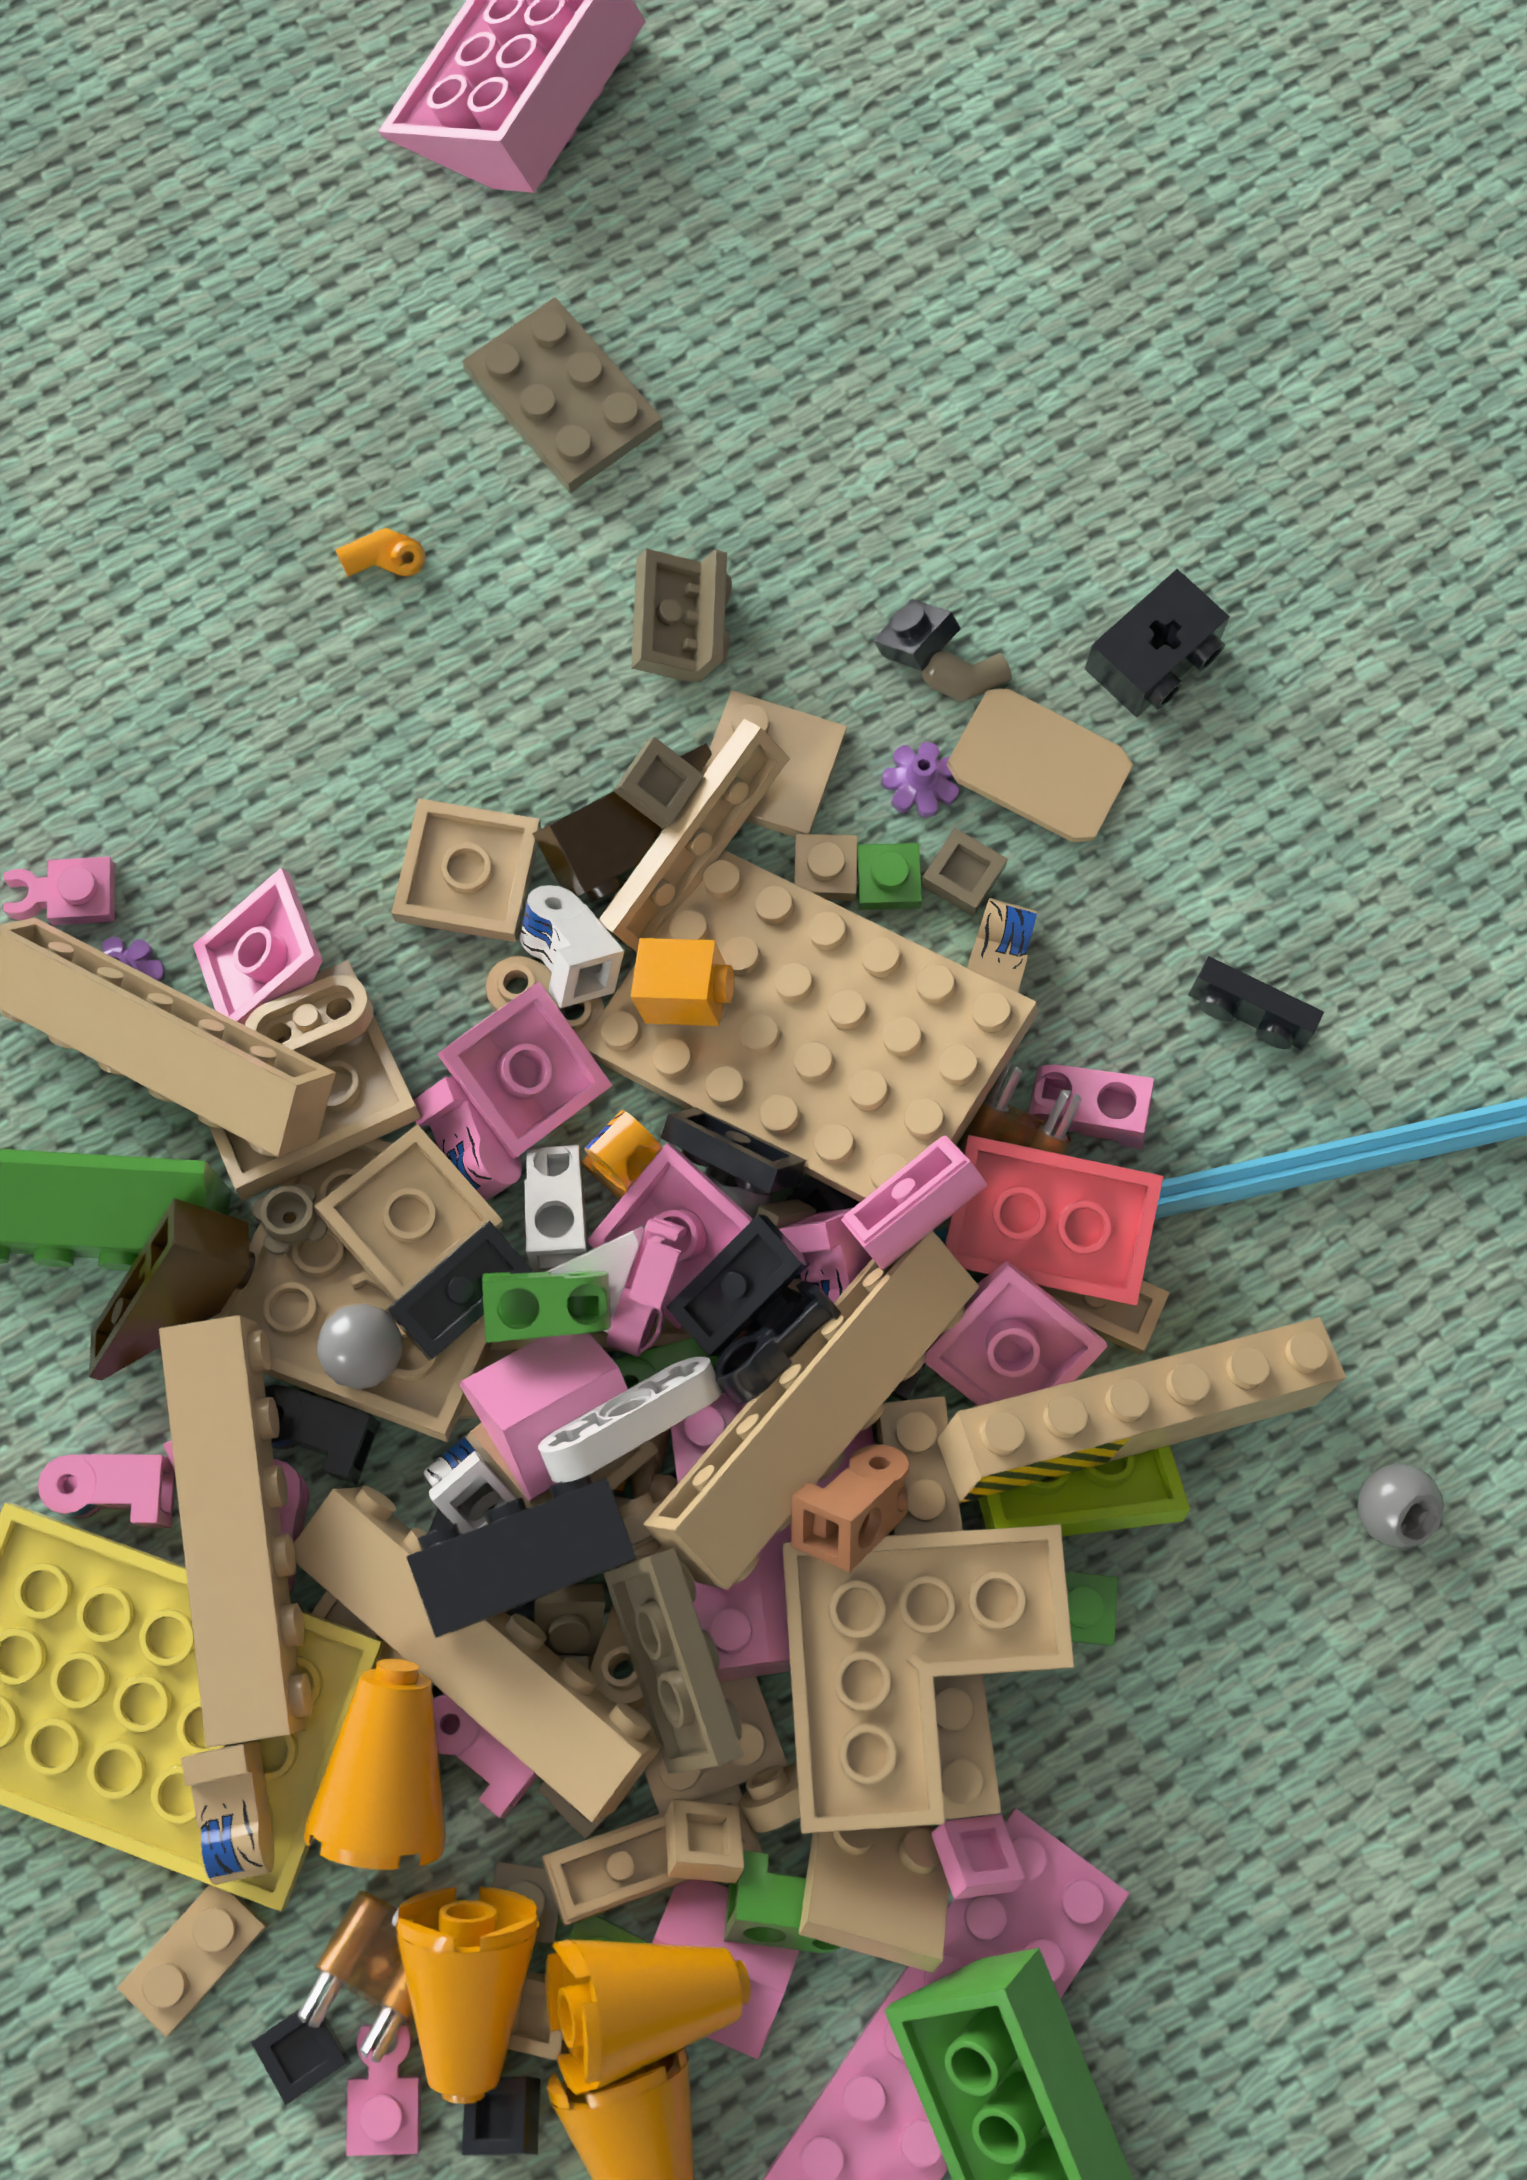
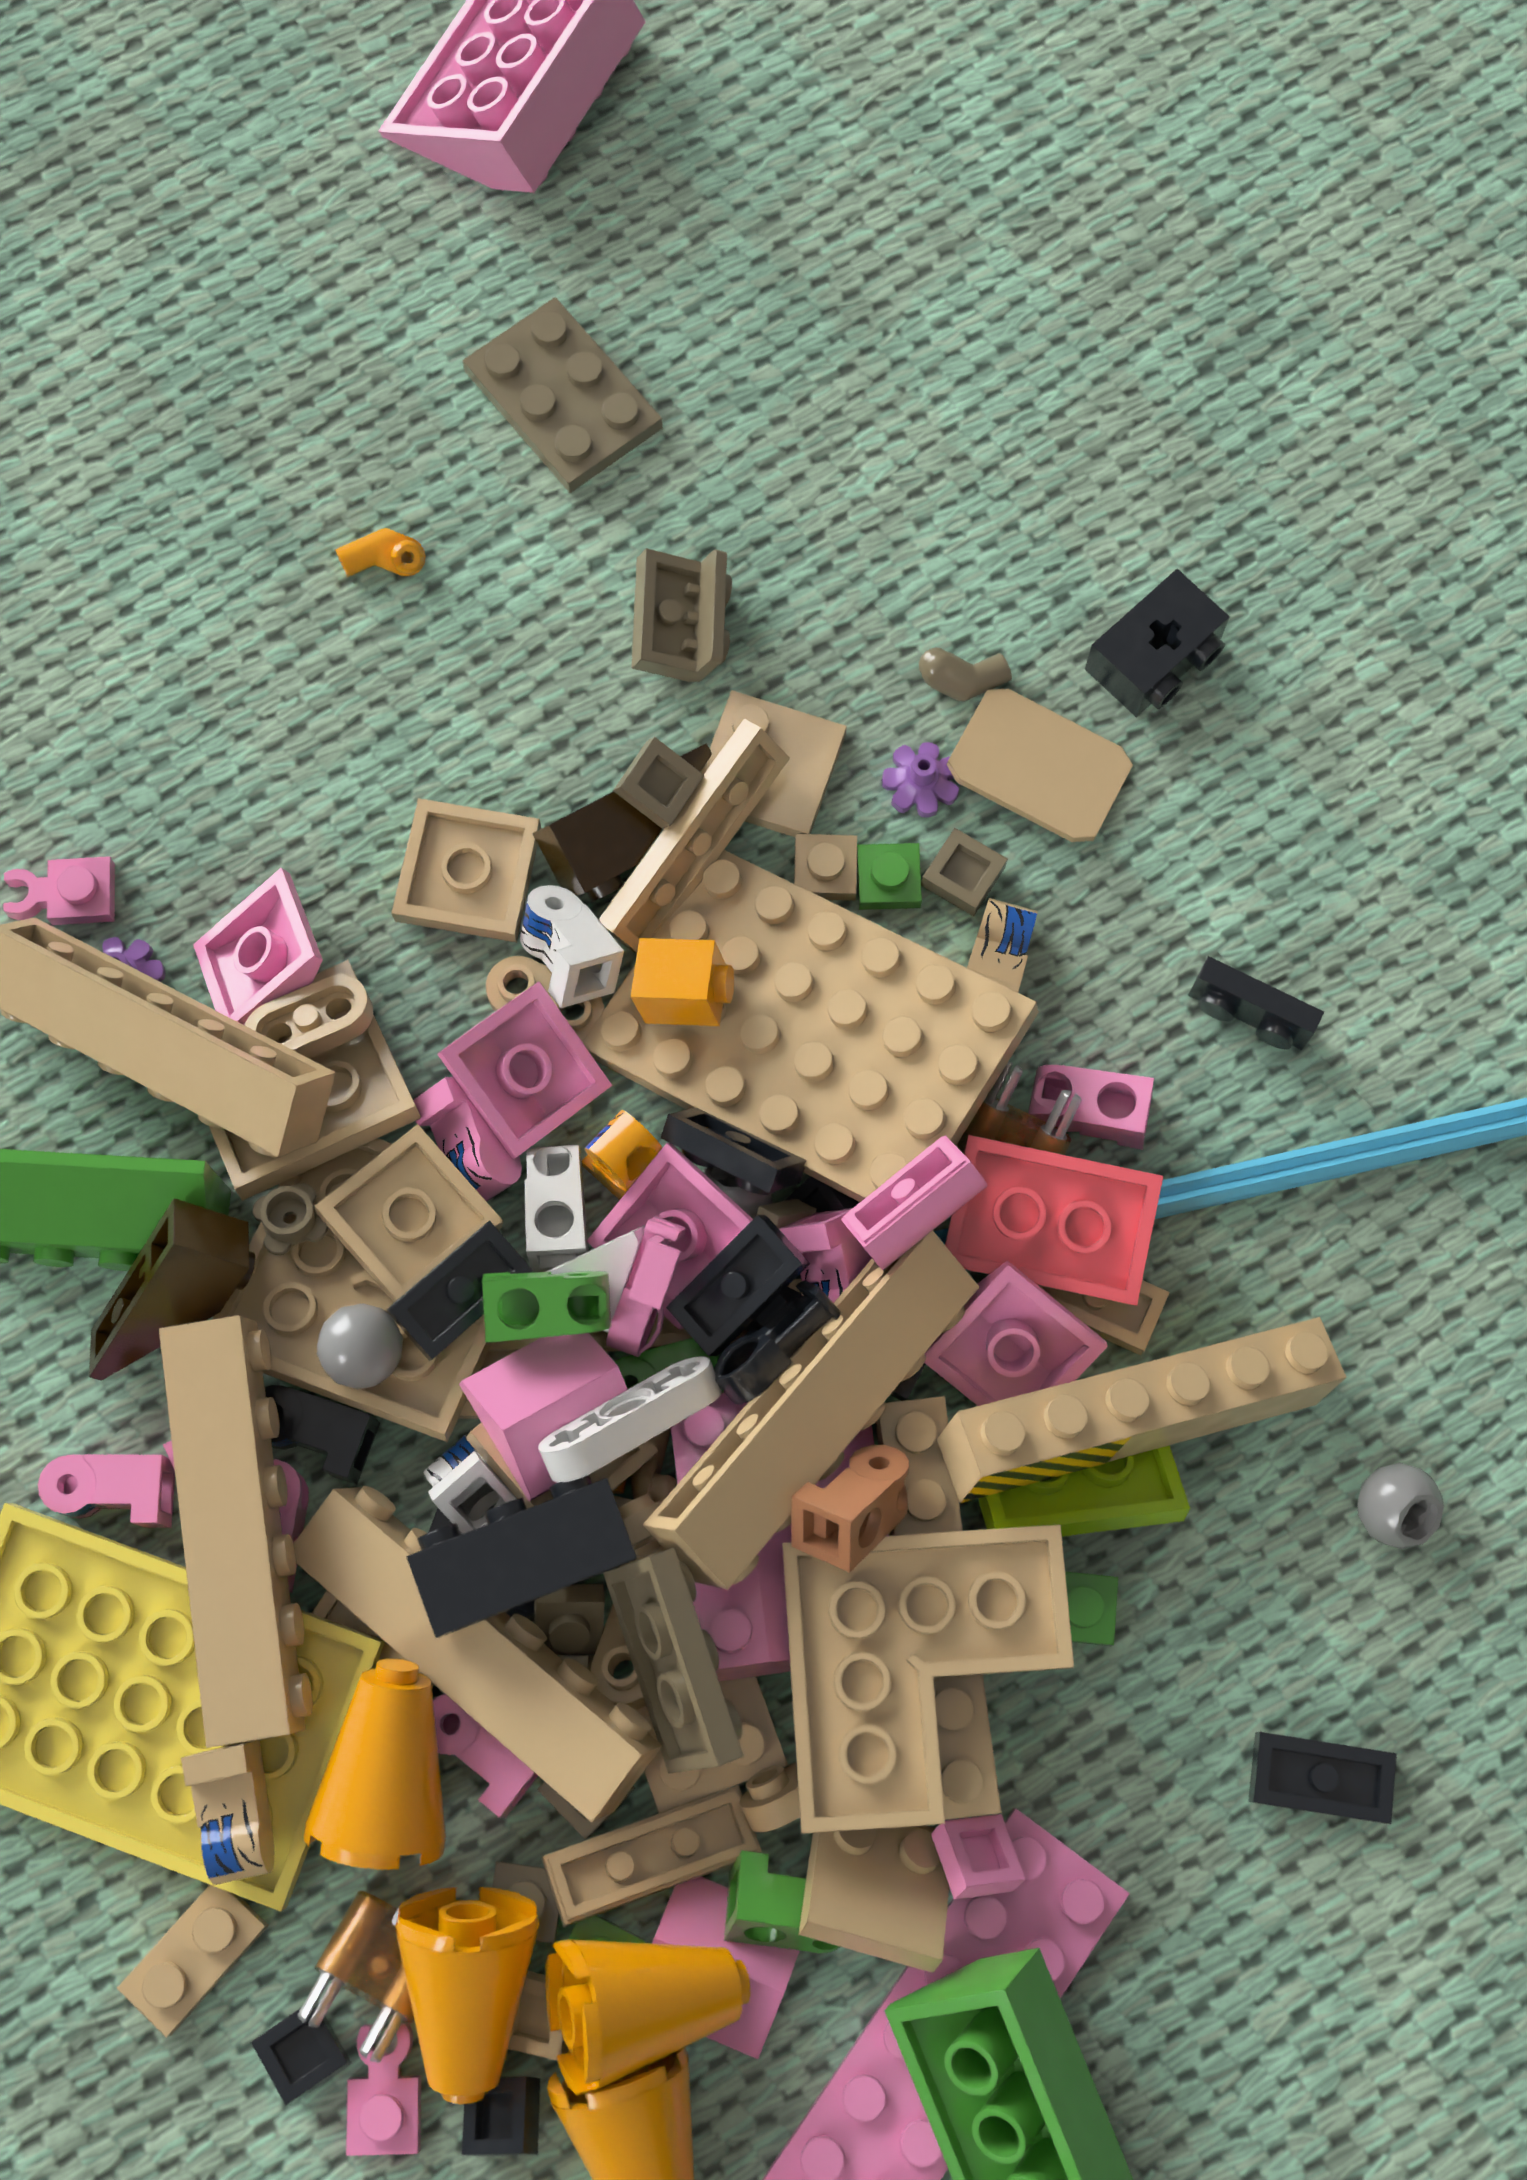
tan plate [665,1799,744,1883] -> none
black plate [873,599,961,671] -> none
none -> black plate [1248,1732,1397,1824]

